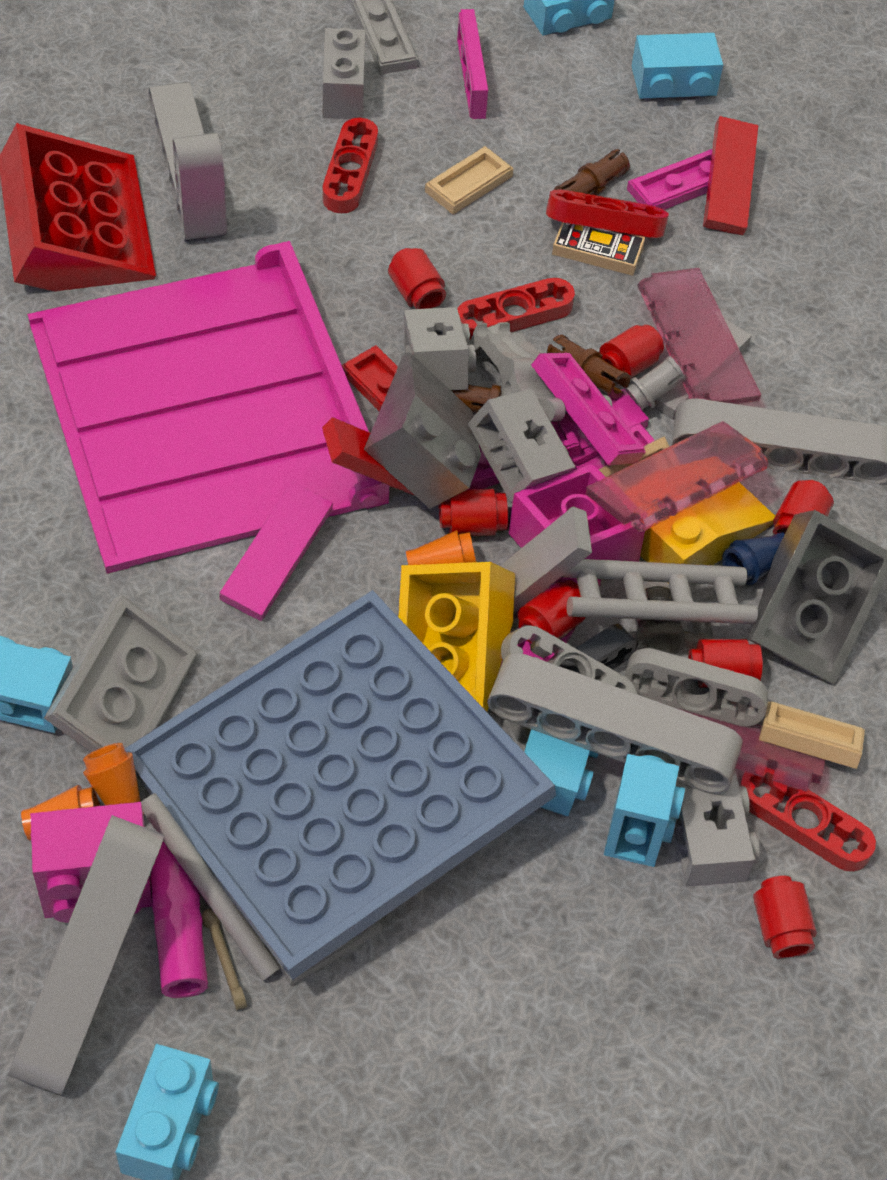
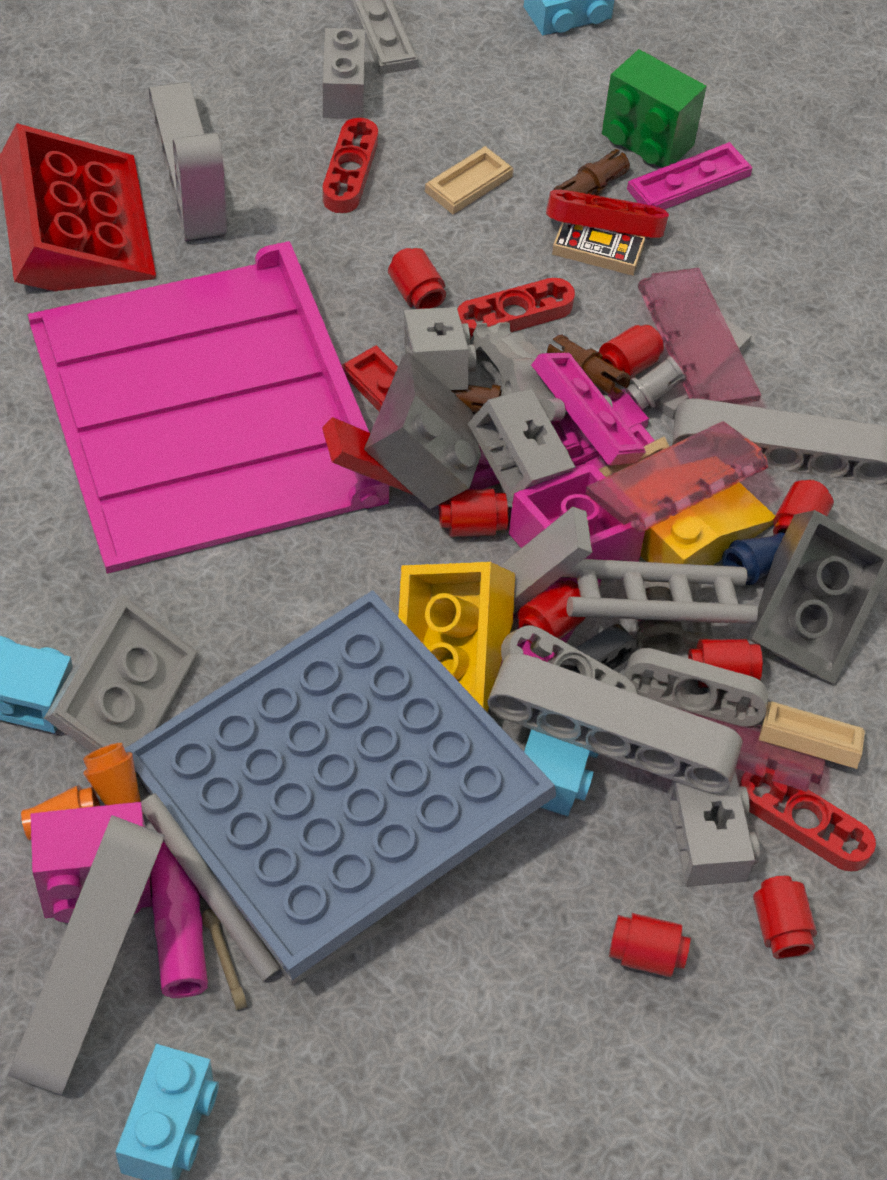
dark pink tile [219,481,333,621] -> none
orange cone [405,530,476,565] -> none
dark pink tile [457,9,488,119] -> none
medium azure brick [604,754,685,867] -> none
medium azure brick [632,33,723,99] -> none
red tile [703,116,759,235] -> none
none -> green brick [601,49,707,168]
none -> red brick [609,913,691,978]

